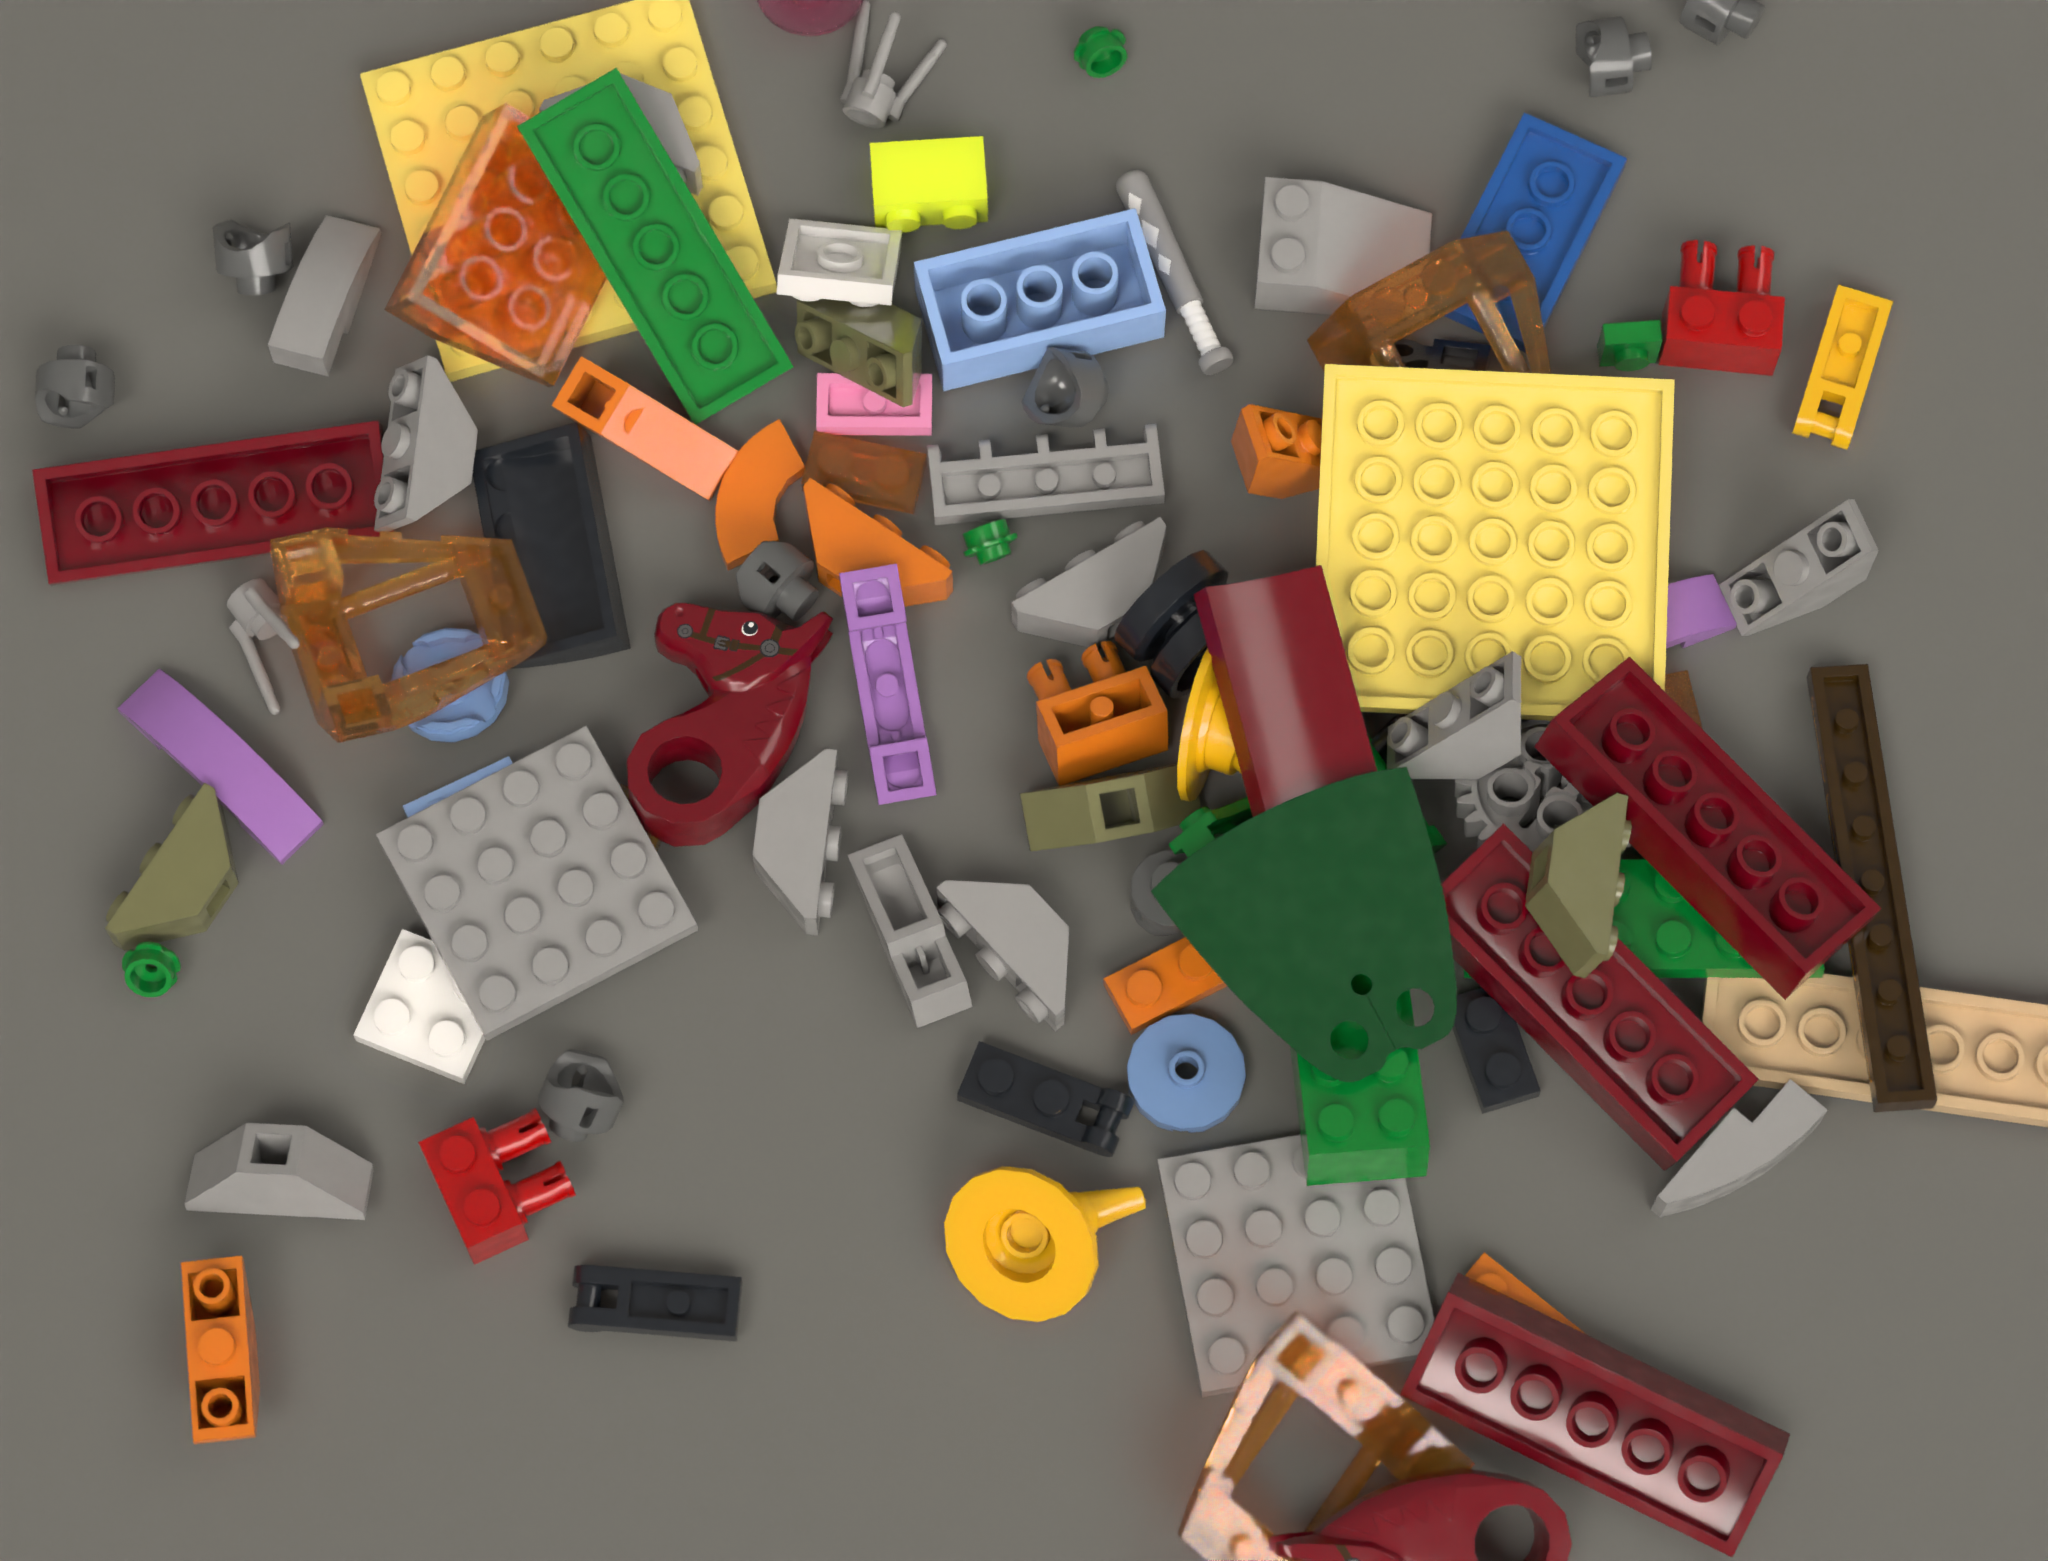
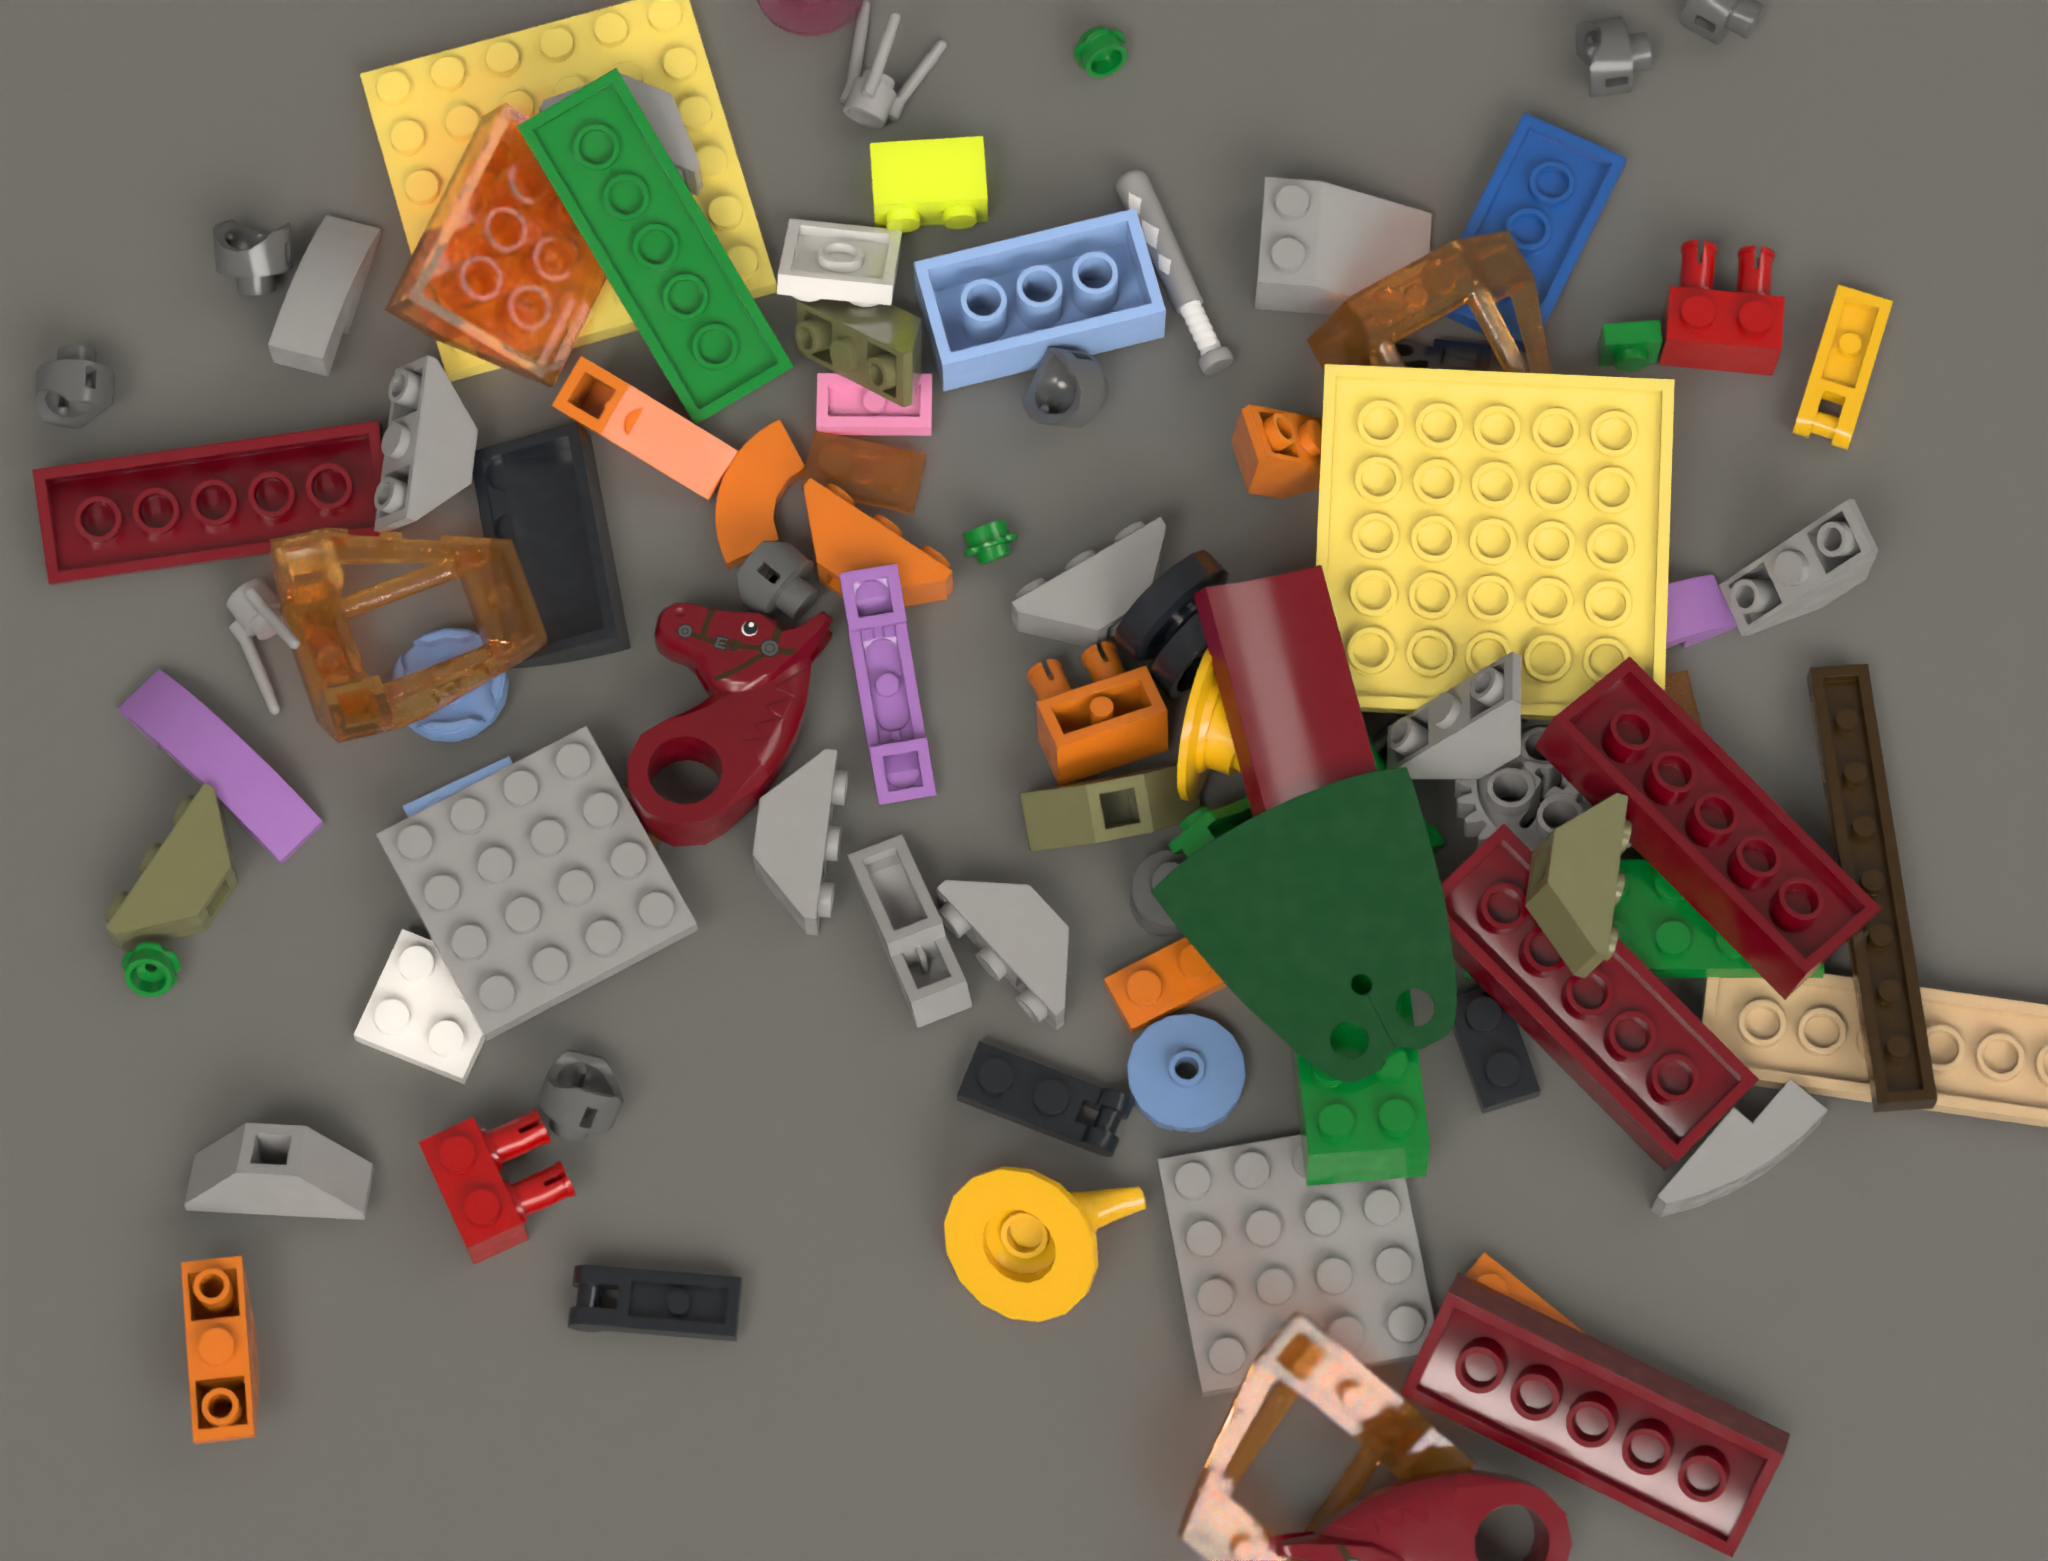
light grey hinge [927,423,1165,525] -> none

